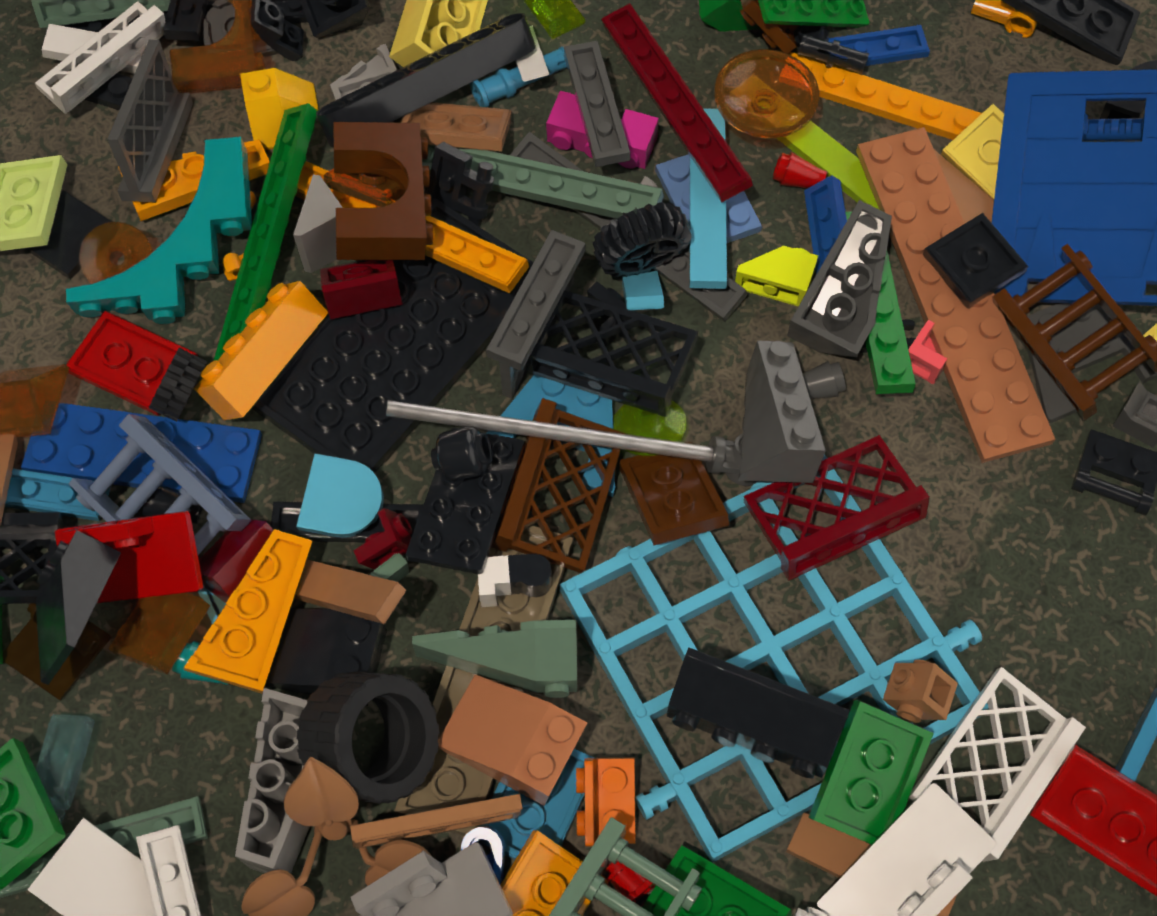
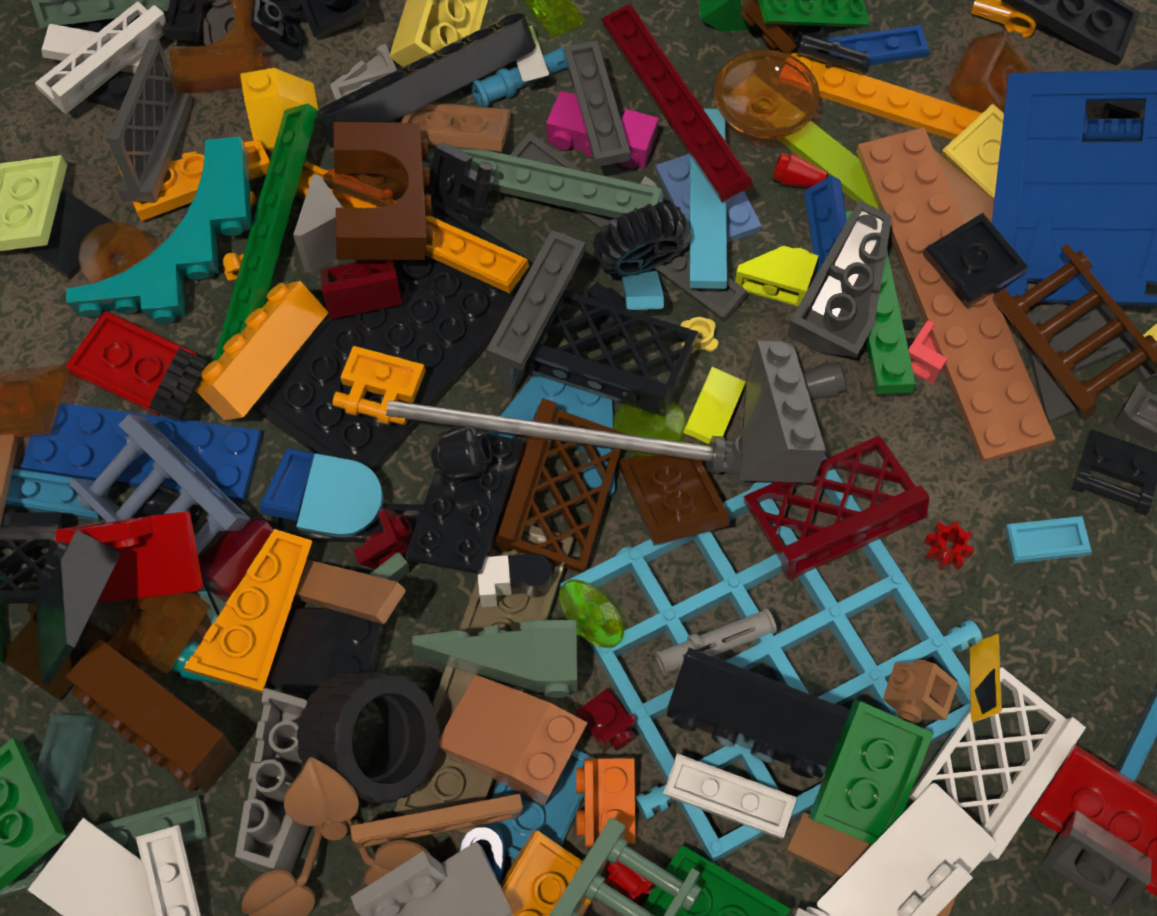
none -> reddish brown brick [65,638,239,794]
none -> blue tile [260,448,316,521]
none -> light orange plate [332,346,425,425]
none -> clear neon green dish [559,579,624,648]
none -> dark red bracket [575,688,637,753]
none -> light grey pin [655,609,777,677]
none -> white tile [663,754,797,839]
none -> light yellow plate [680,317,718,353]
none -> neon yellow slope [683,367,746,444]
none -> red gear [923,521,974,571]
none -> clear orange slope [948,30,1035,113]
none -> yellow sticker [970,634,1002,722]
none -> medium azure tile [1005,516,1092,564]
none -> dark grey slope [1042,811,1152,912]

